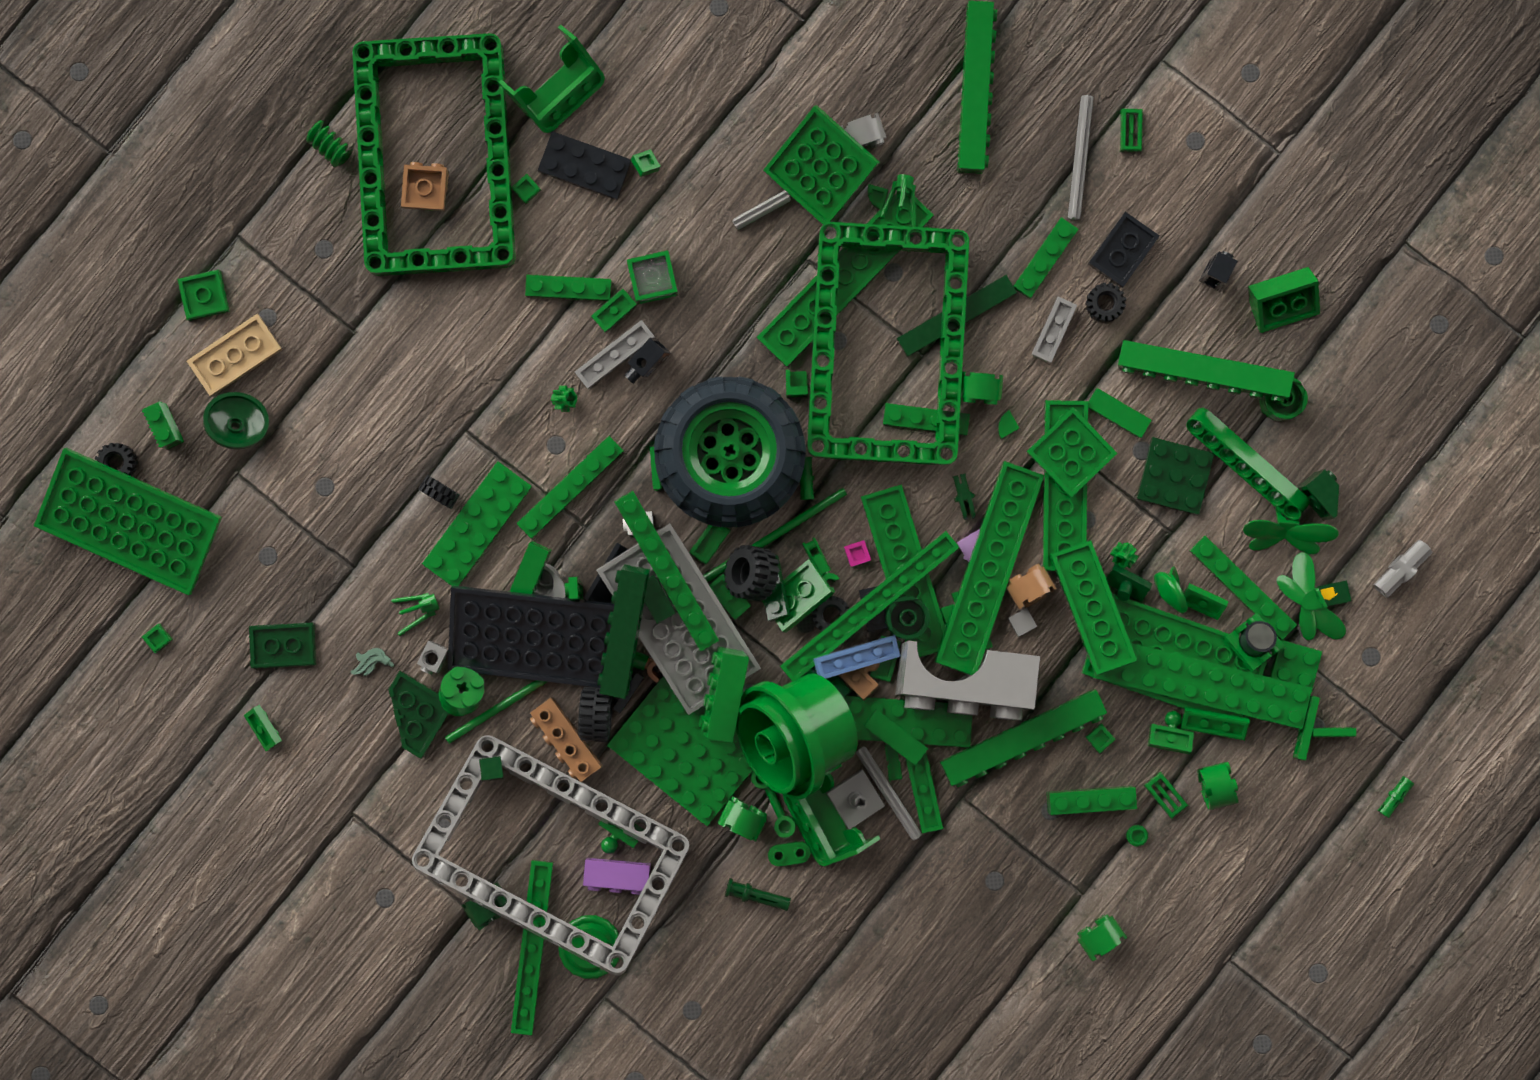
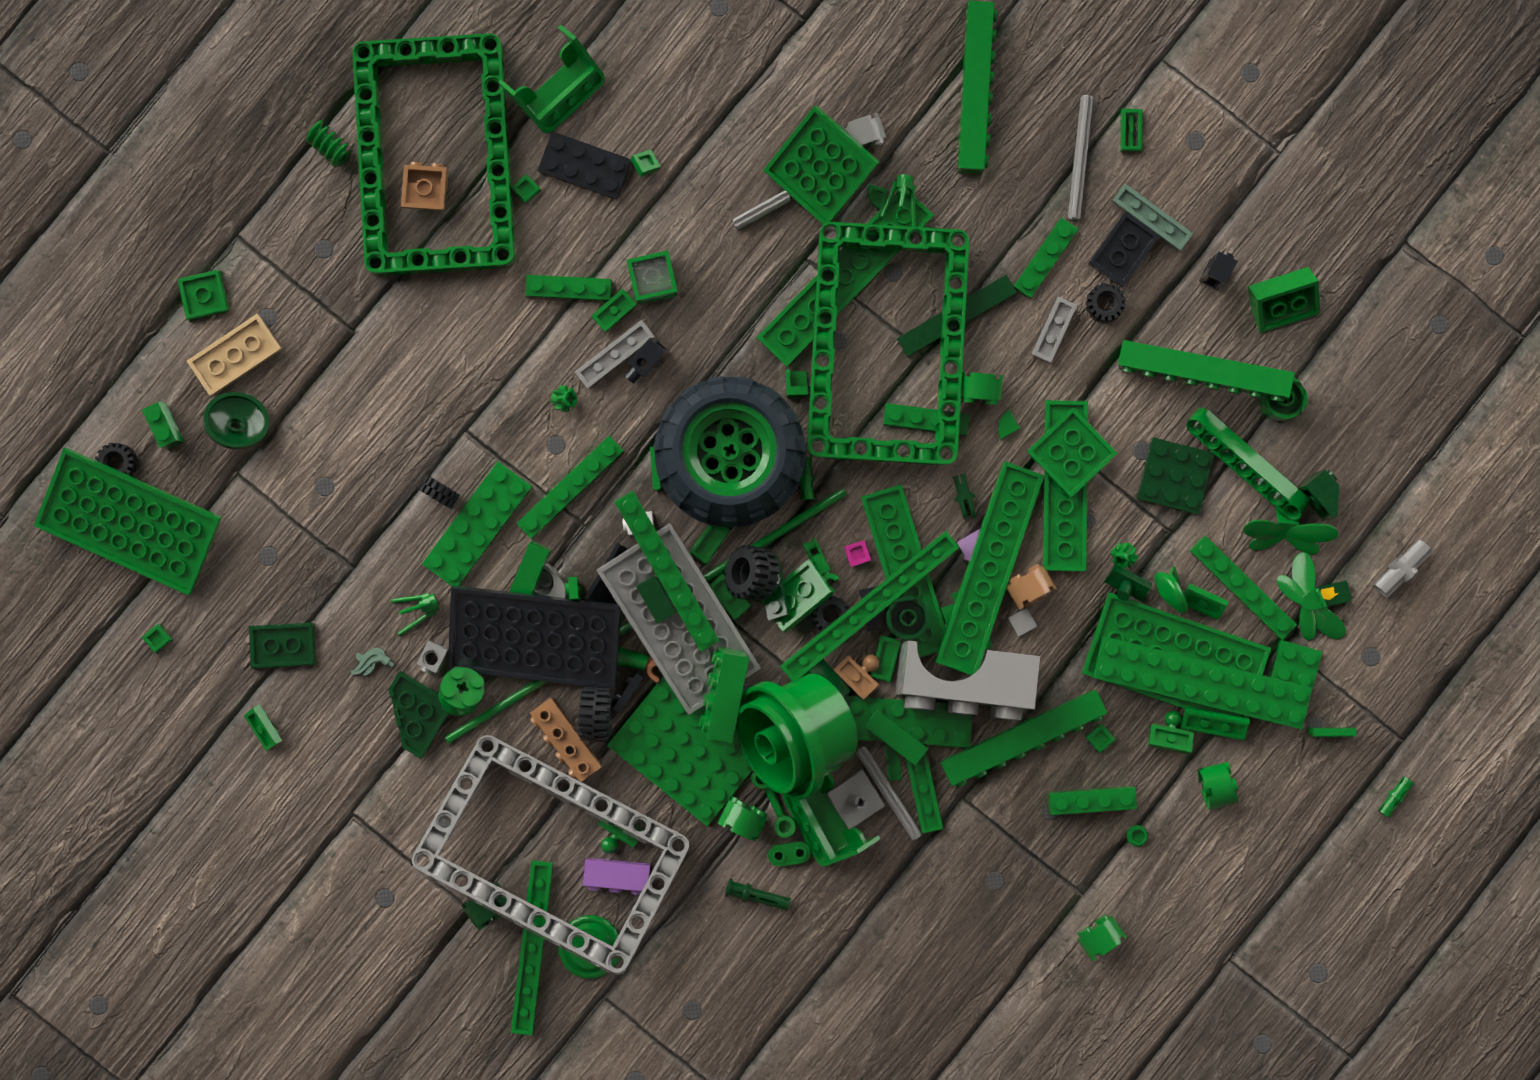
dark green tile [479,756,504,782] -> none
dark green brick [597,564,650,699] -> none
medium blue plate [813,635,900,679] -> none
green plate [1050,540,1137,676] -> none
green tile [1088,388,1152,439] -> none
green tile [1144,772,1188,819] -> none
piece [1224,613,1285,672] -> none
green tile [1293,696,1320,761] -> none
none -> sand green plate [1111,184,1193,252]

